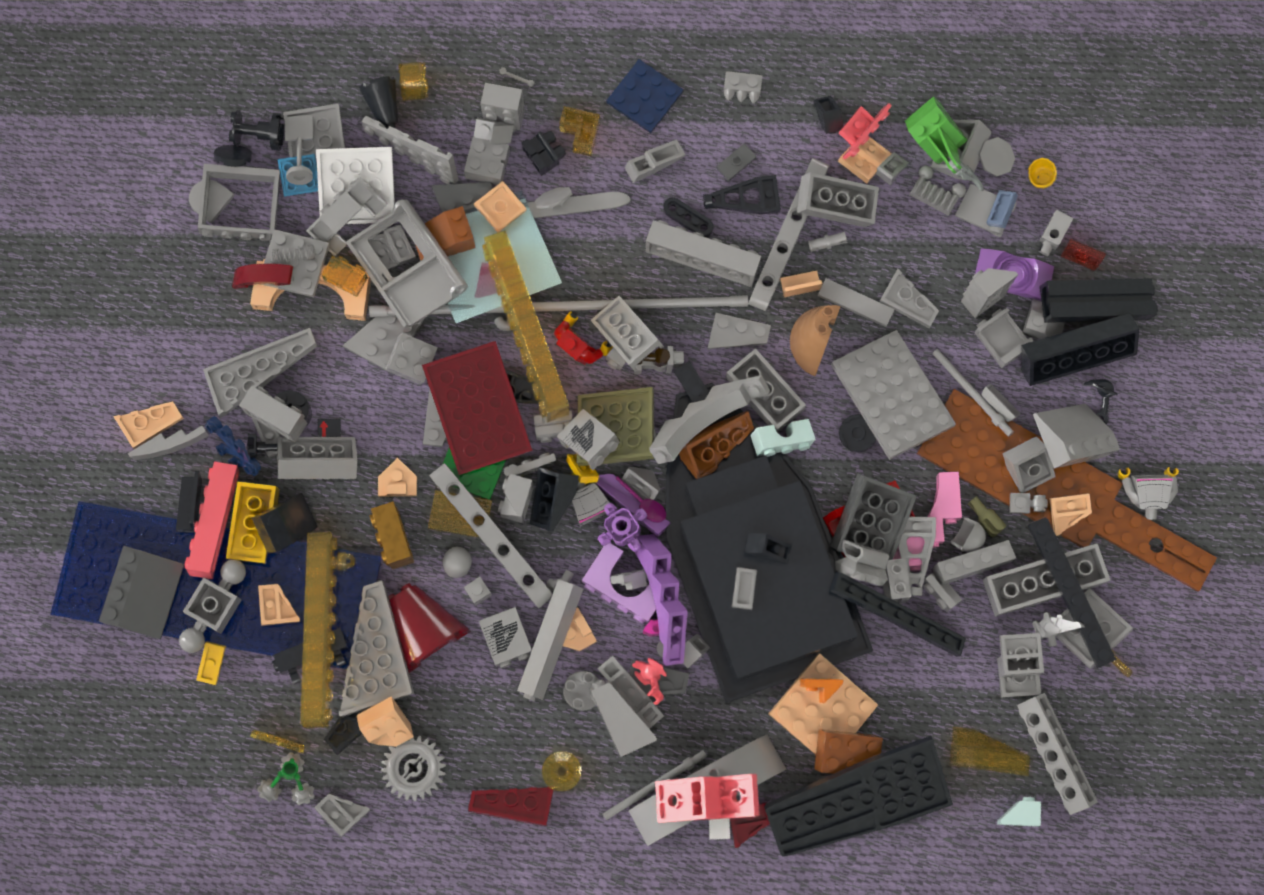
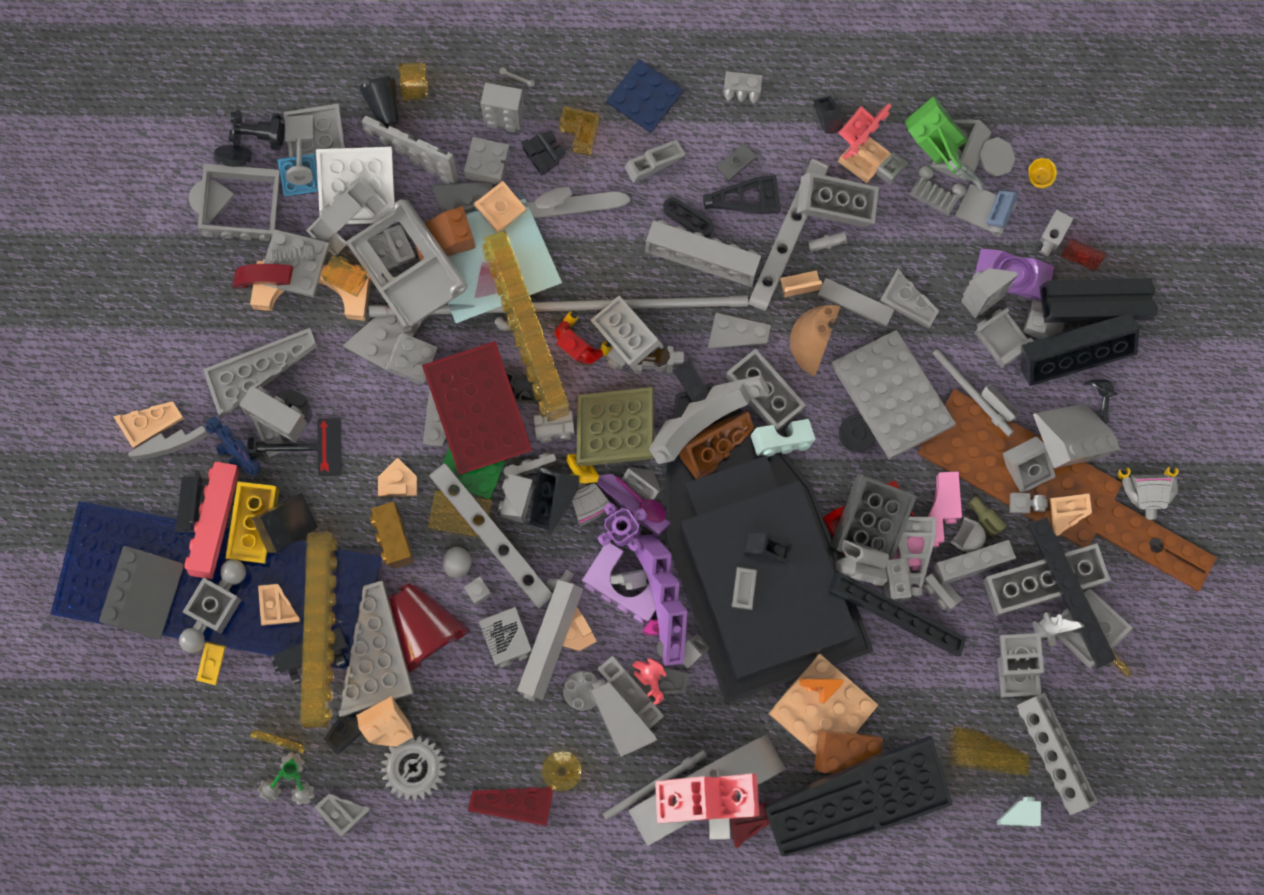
light grey slope [277,437,357,479] -> none
clear yellow tile [337,552,355,571] -> none
light grey slope [474,118,514,144] -> none
light grey panel [557,409,620,470] -> none

